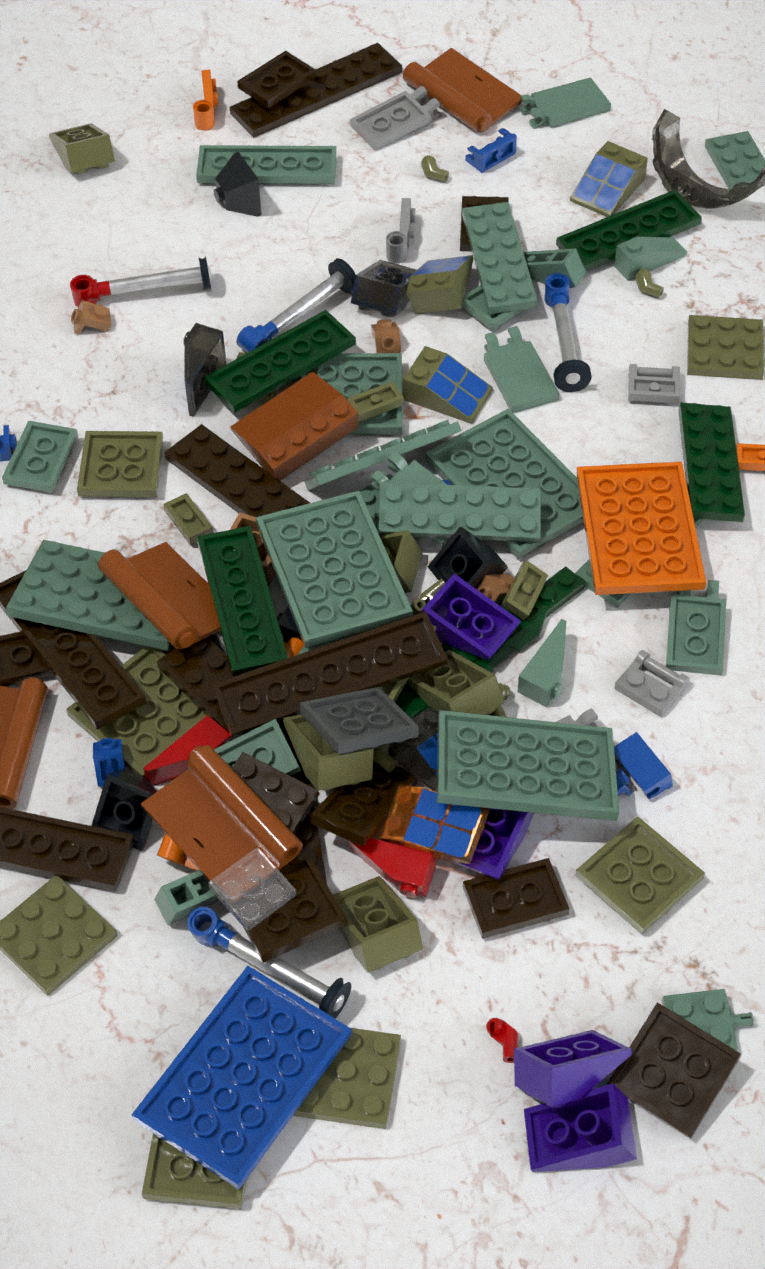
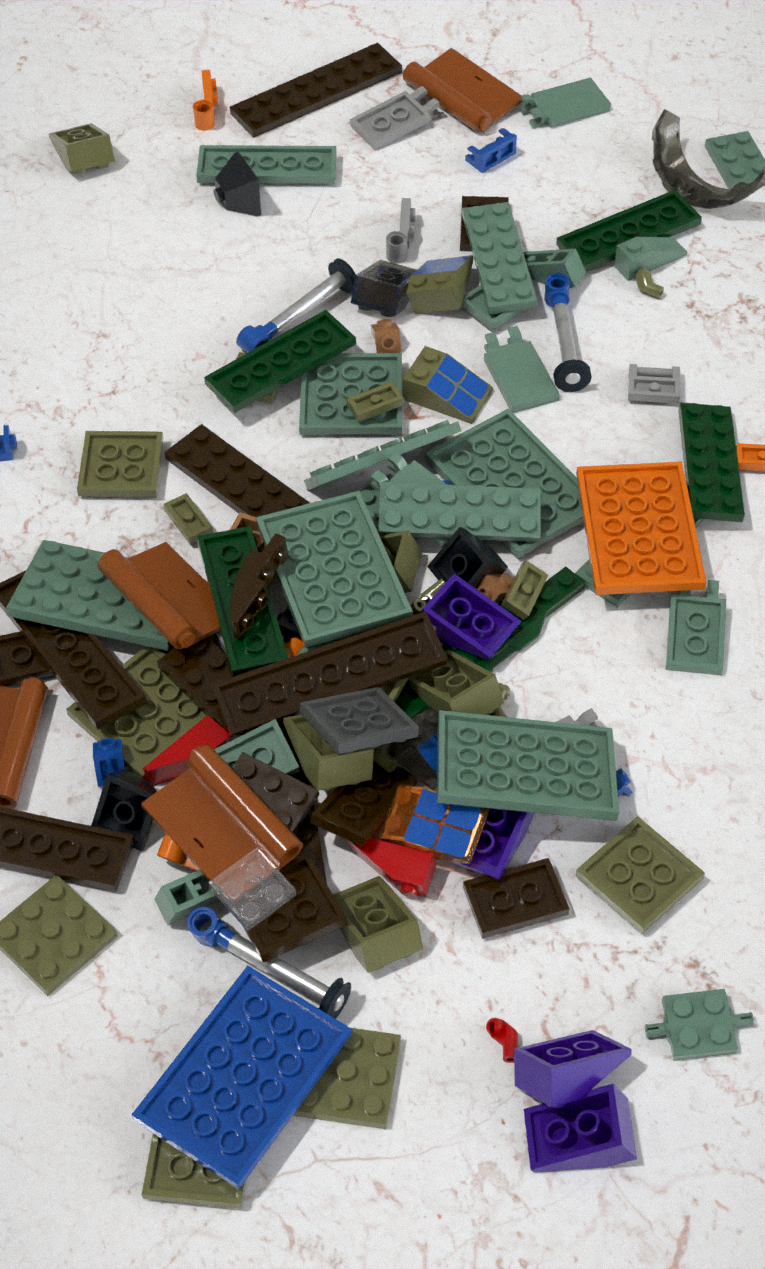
sand green plate [2,421,78,493] -> none
piece [70,255,212,307] -> none
medium nougat bracket [71,300,111,334] -> none
clear smoke slope [183,323,227,417] -> none
dark orange slope [230,372,359,480] -> none
dark brown plate [237,51,317,108] -> none
olive arm [421,155,449,182] -> none
sand green slope [517,619,567,707] -> none
slope [570,141,648,217] -> none
dark brown plate [607,1002,742,1139] -> none
light grey plate [614,650,690,717] -> none
blue hinge [614,732,673,799] -> none
olive plate [687,315,764,380] -> none
none -> dark brown slope [230,533,288,639]

